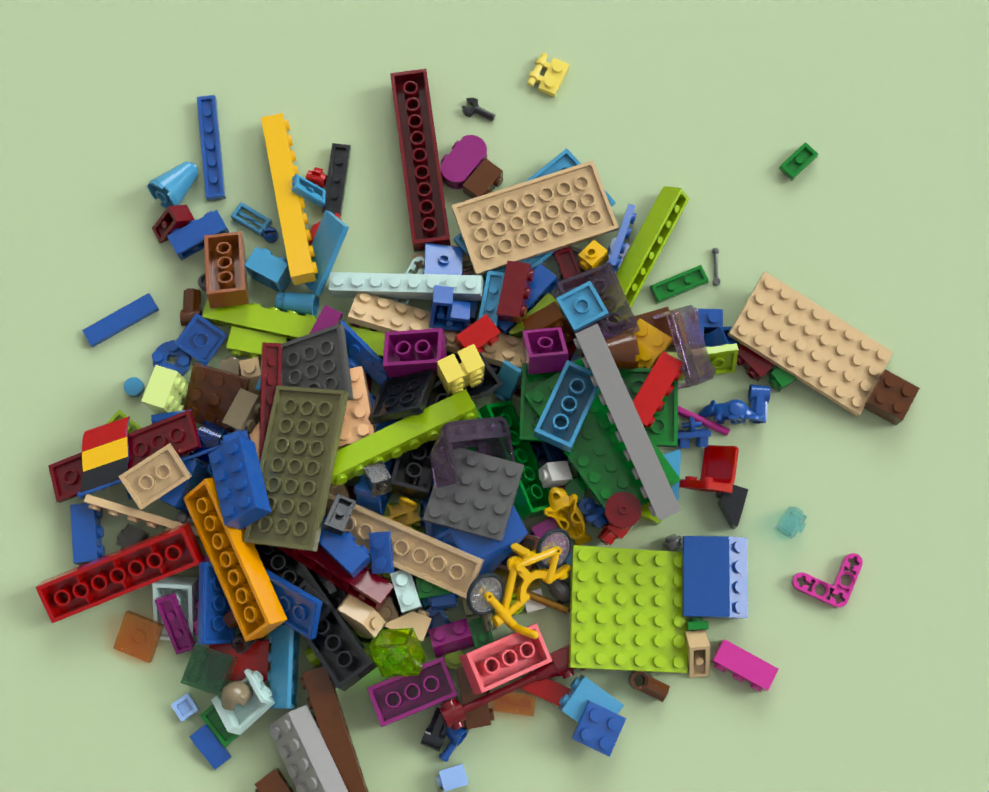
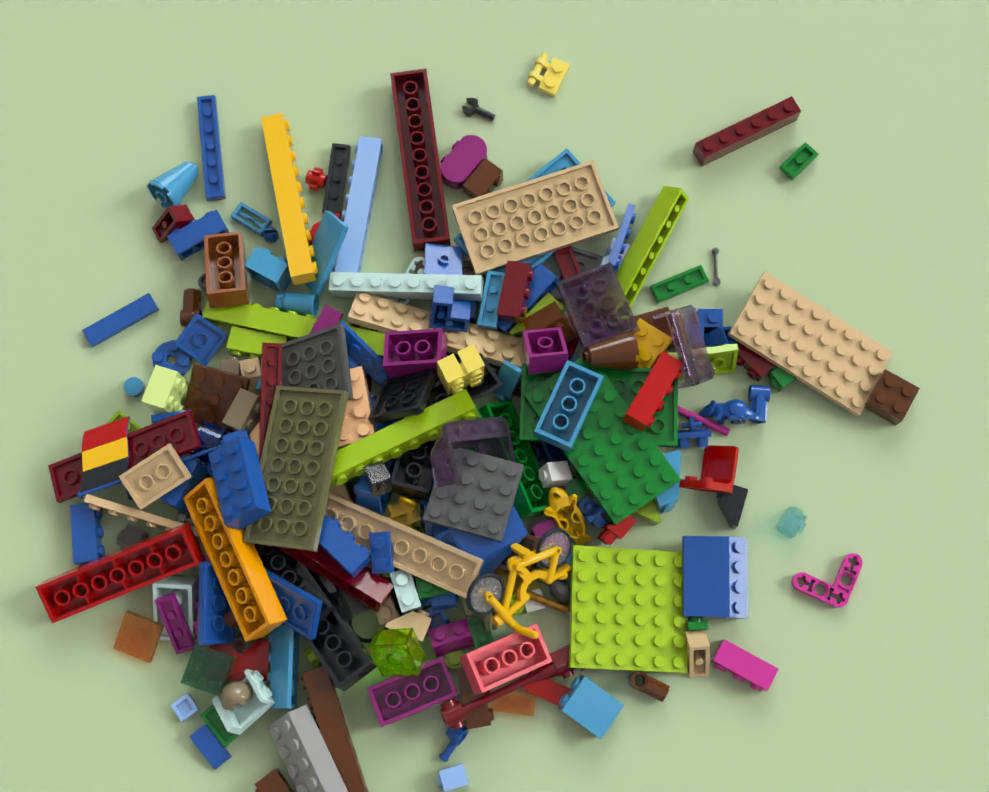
dark azure tile [291,174,326,208] -> none
plate [322,494,356,536] -> none
tan slope [336,594,386,638] -> none
black piece [420,707,447,752] -> none
red brick [454,314,501,354] -> none
dark azure plate [556,281,609,333] -> none
blue plate [571,700,626,757] -> none
light grey brick [573,324,681,520] -> none
yellow brick [578,240,609,274] -> none
dark red piece [605,492,642,529] -> none
dark grey plate [663,534,682,551] -> none
none -> light blue brick [332,136,383,273]
none -> dark red brick [693,96,801,167]

